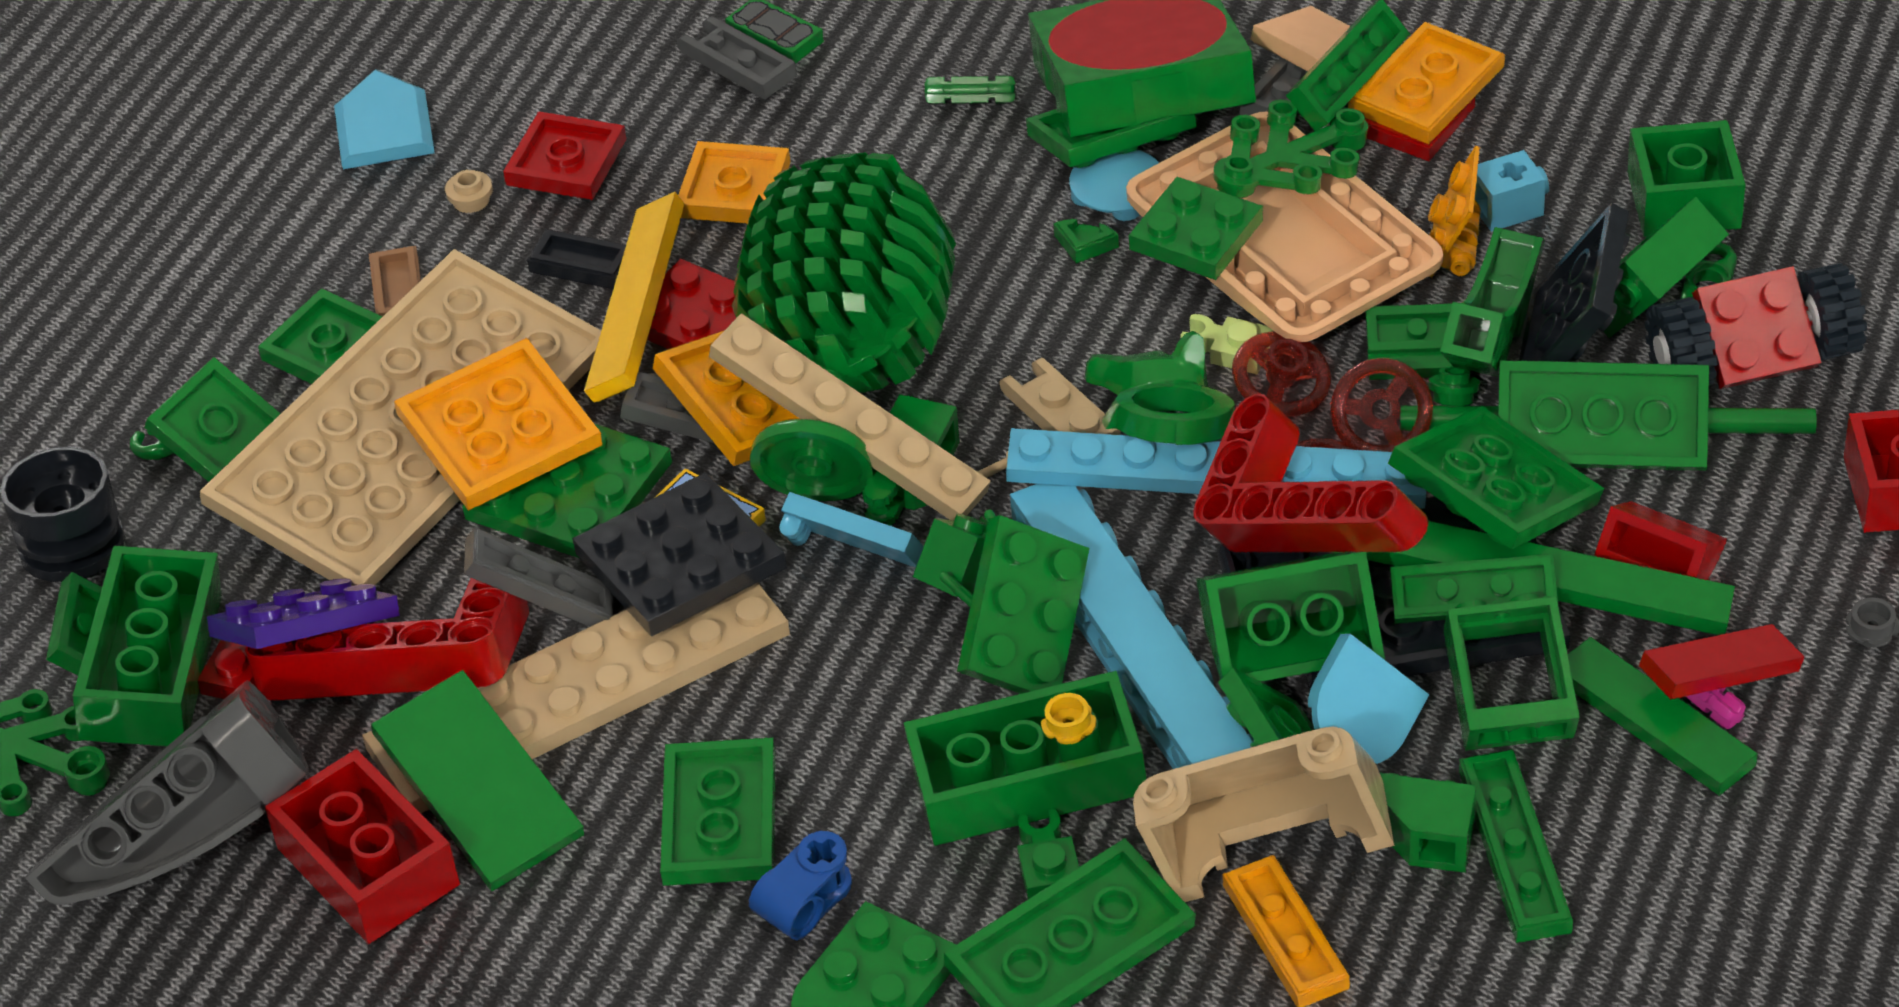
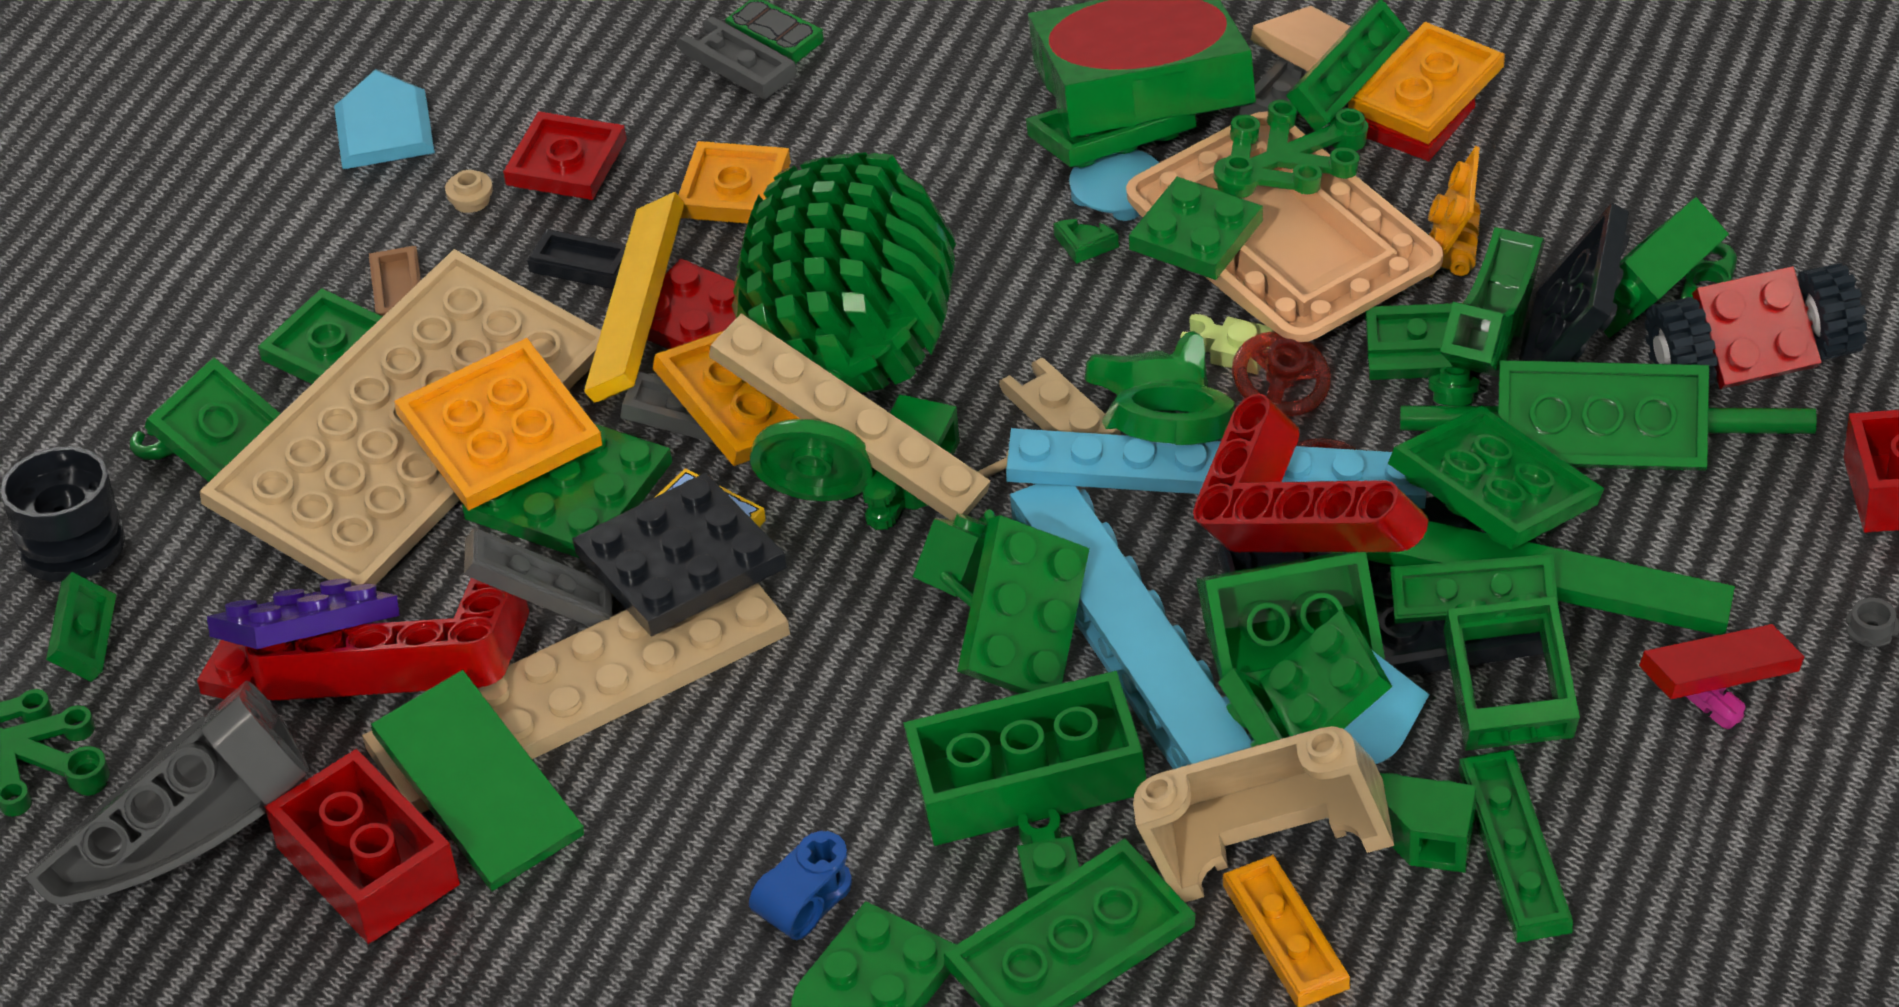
green brick [73,546,222,746] -> none
green plate [660,737,776,886] -> none
medium azure hinge [779,492,924,567] -> none
green axle [924,75,1016,104] -> none
yellow plate [1041,693,1096,745] -> none
clear red piece [1331,358,1433,452] -> none
medium azure brick [1475,150,1549,232] -> none
green tile [1568,637,1758,796] -> none
red brick [1594,501,1727,580] -> none
green brick [1627,120,1746,237] -> none
none -> green plate [1260,609,1392,737]

